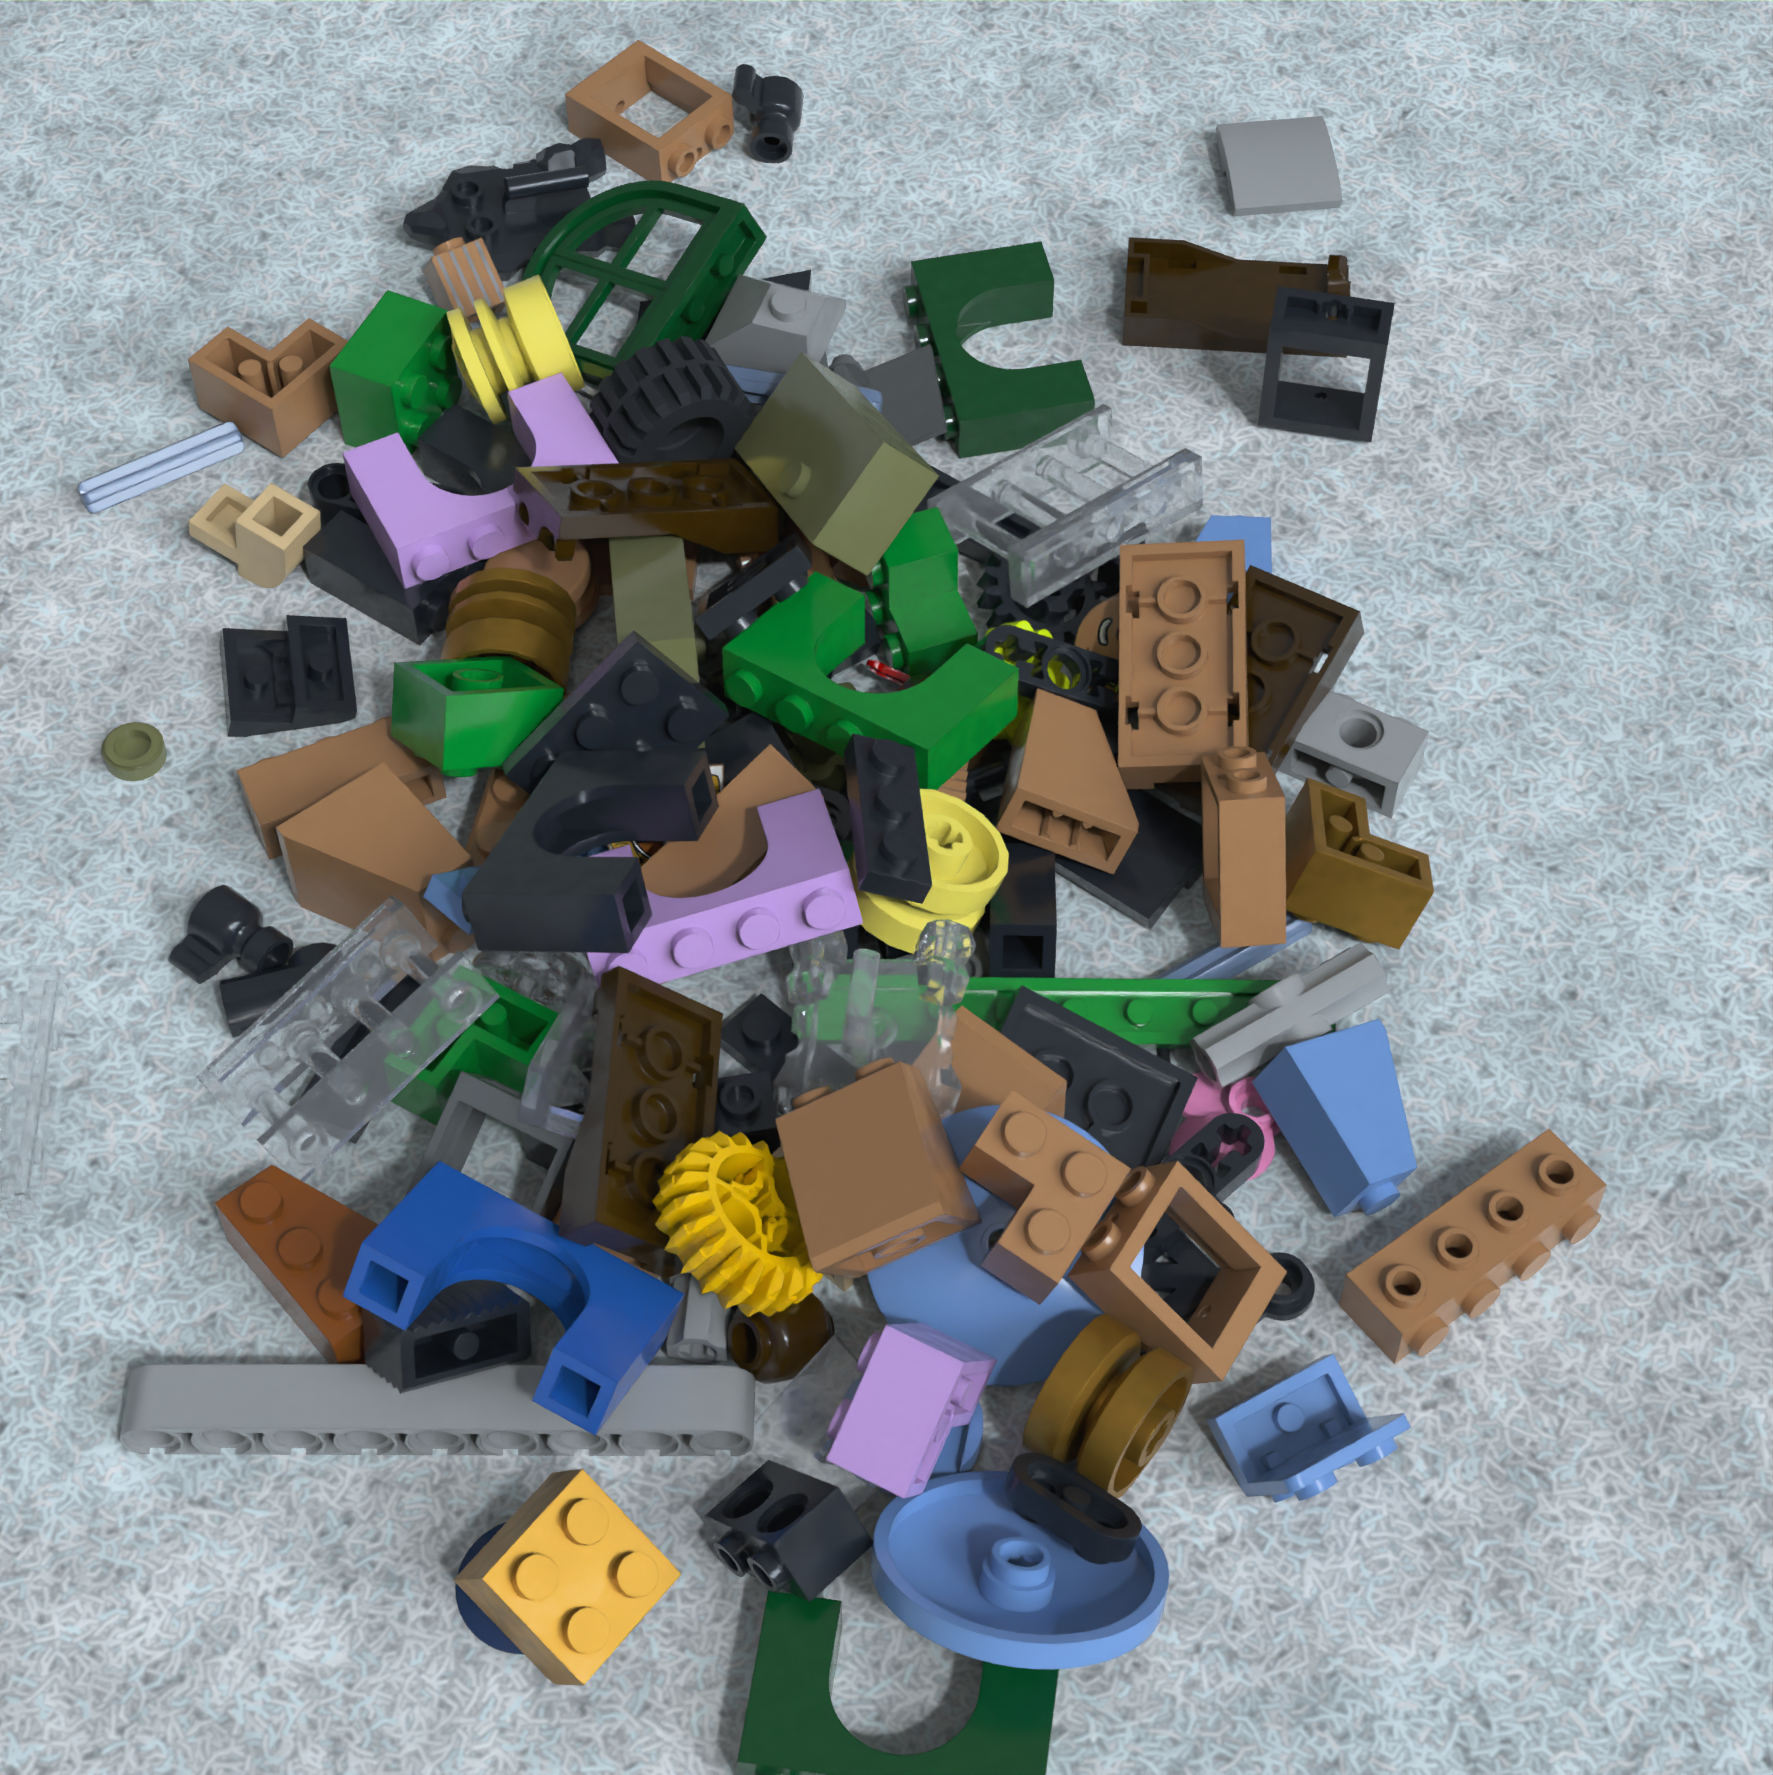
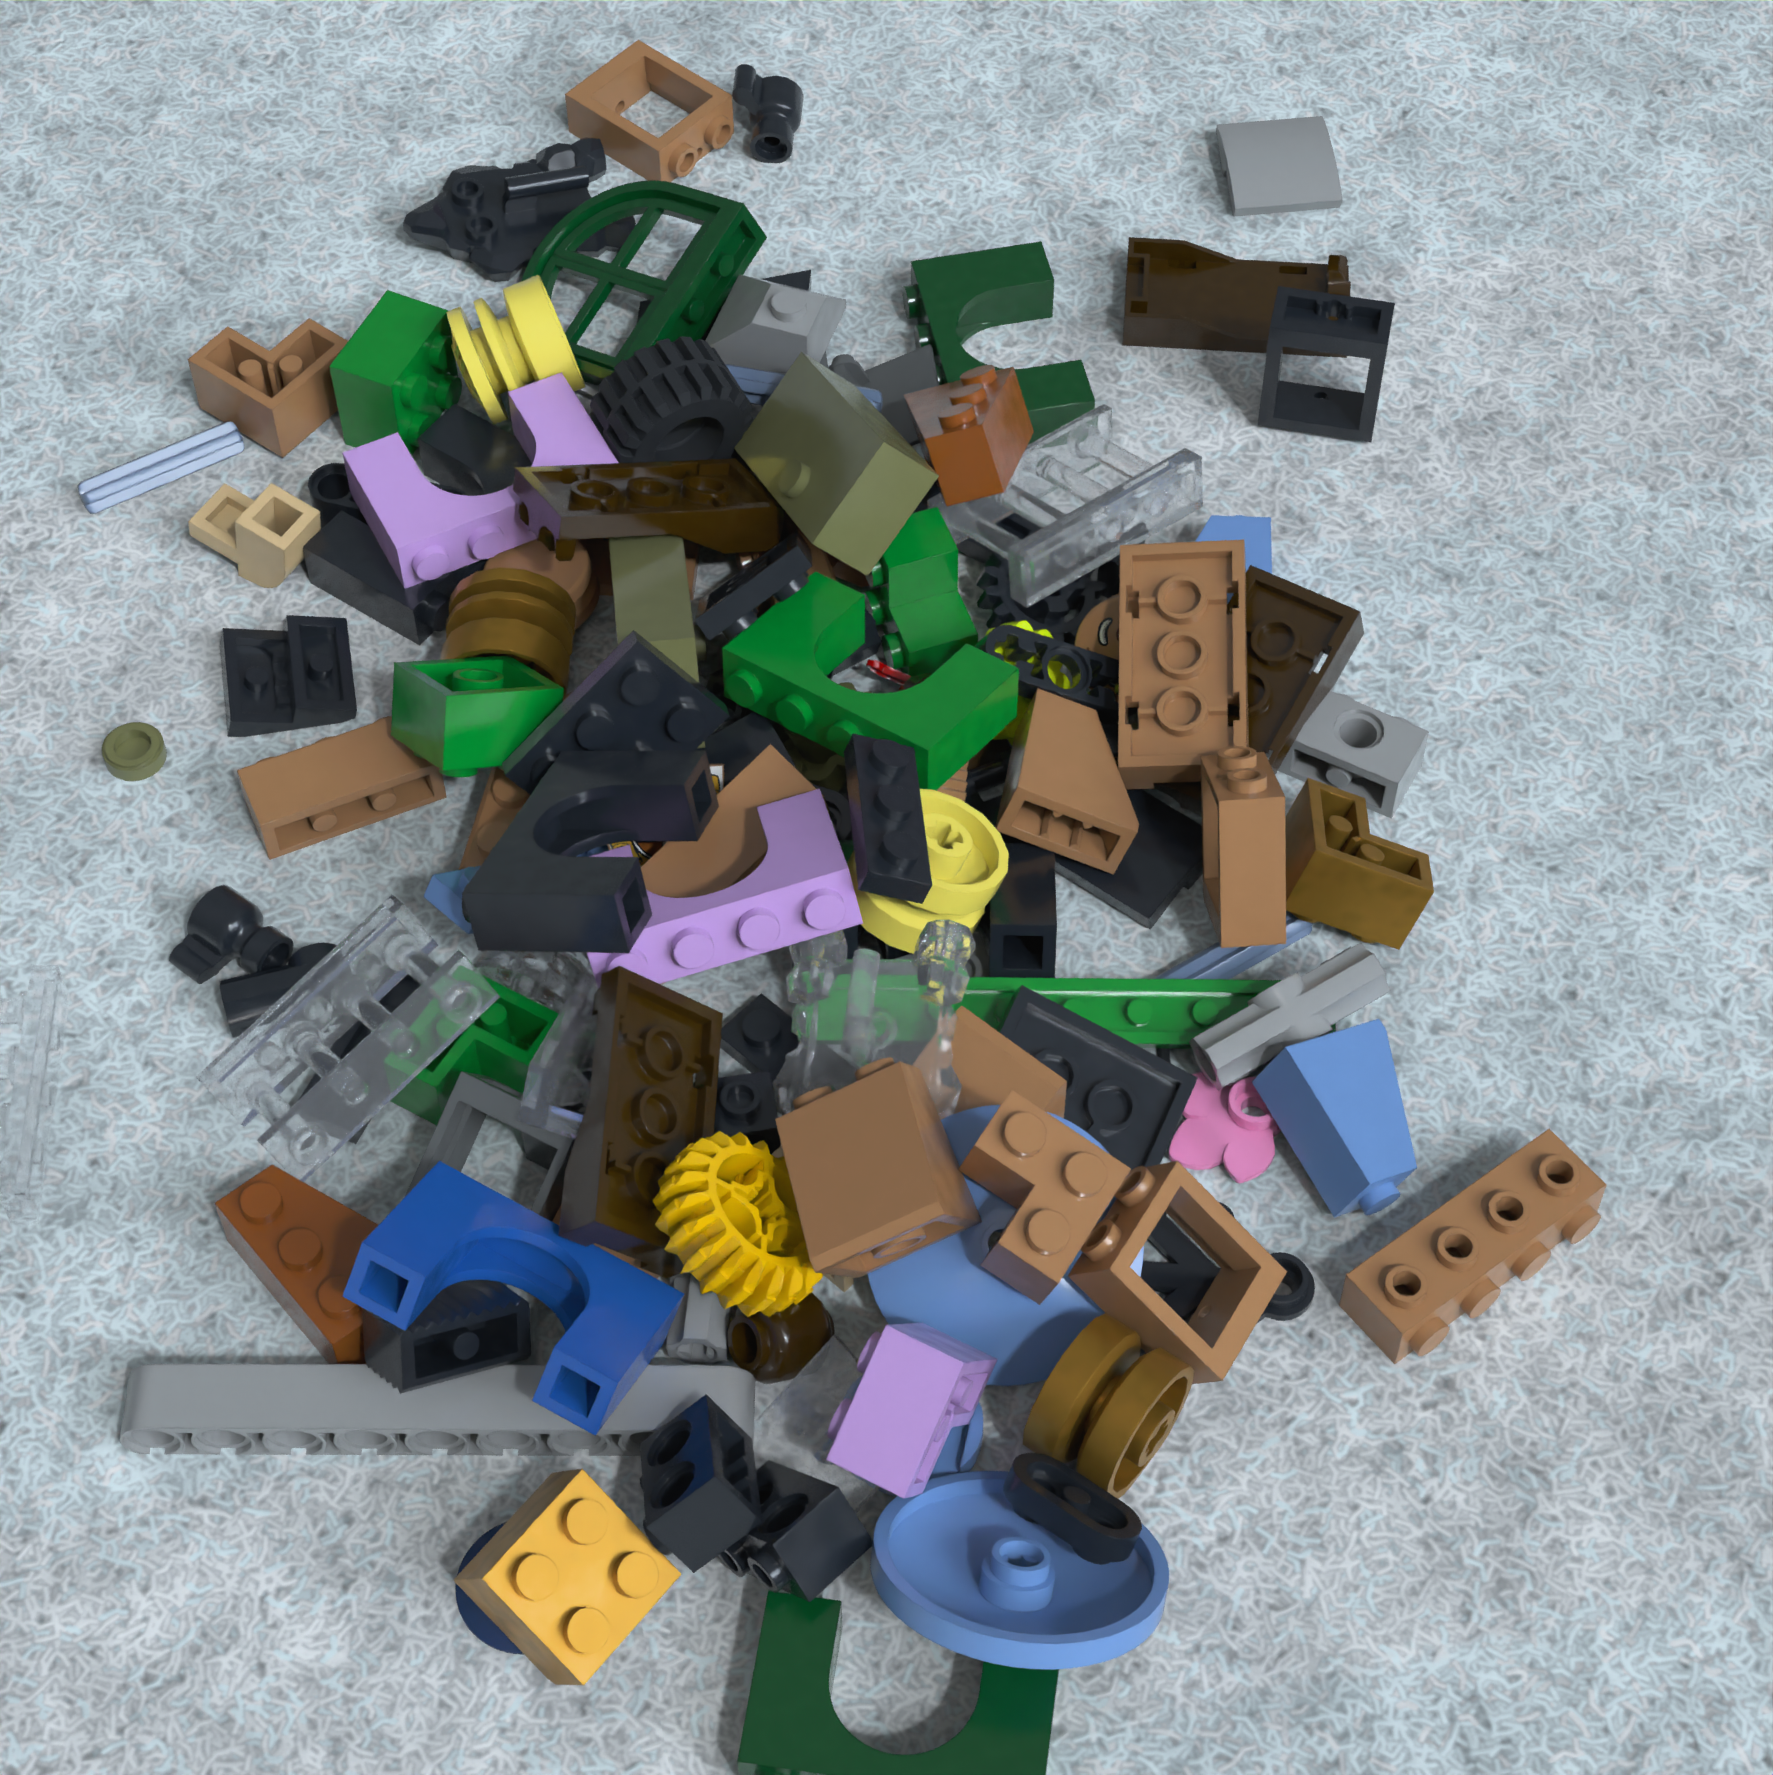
medium nougat slope [275,761,476,963] -> none
medium nougat brick [423,237,506,324] -> none
black beam [1143,1113,1265,1265] -> none
medium blue bracket [1206,1354,1411,1503] -> none
none -> black brick [640,1394,763,1573]
none -> dark orange wedge [904,365,1034,506]

